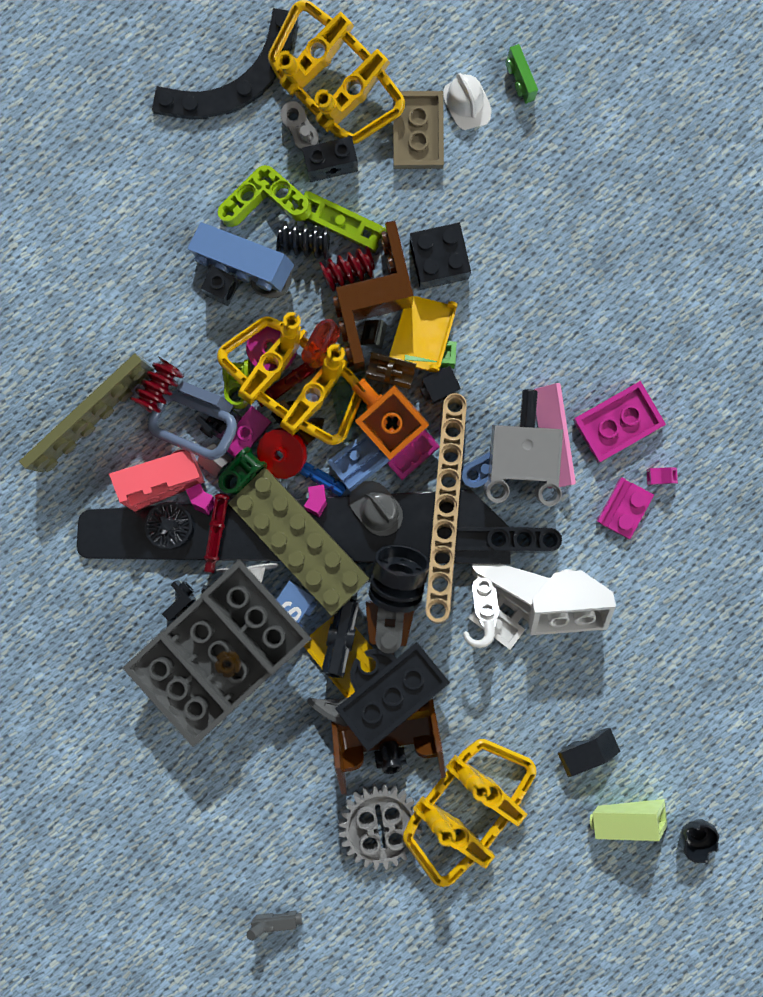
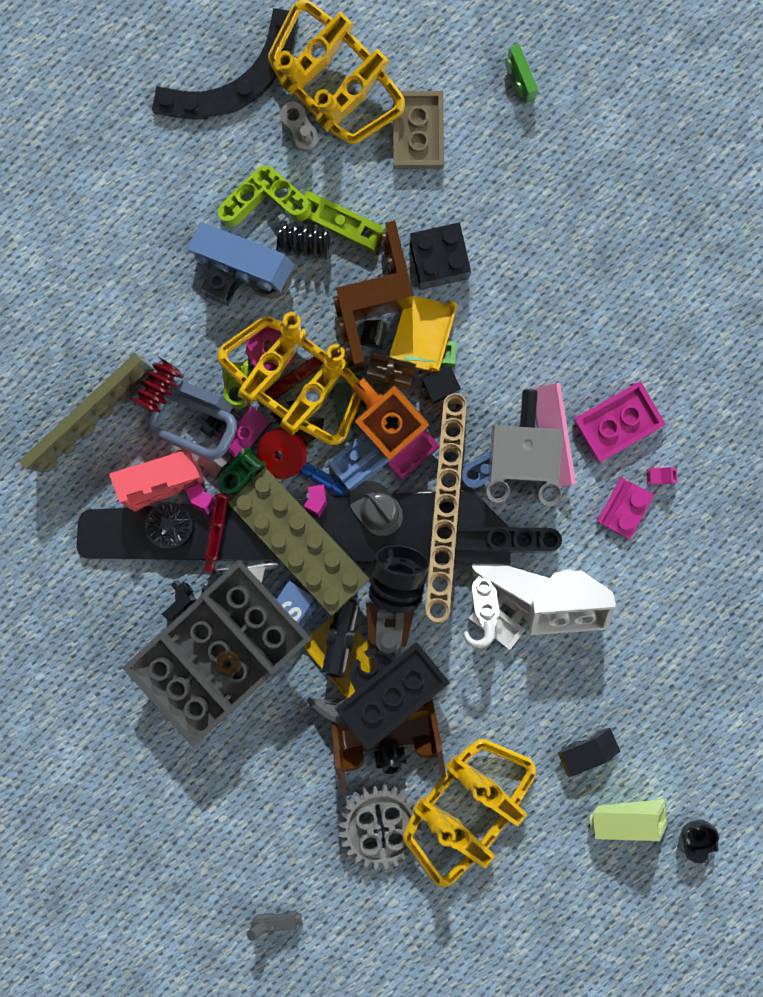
clear red plate [301,319,341,368] -> none
black brick [302,136,358,183] -> none
dark red piece [319,246,375,292] -> none
white piece [443,73,492,130] -> none

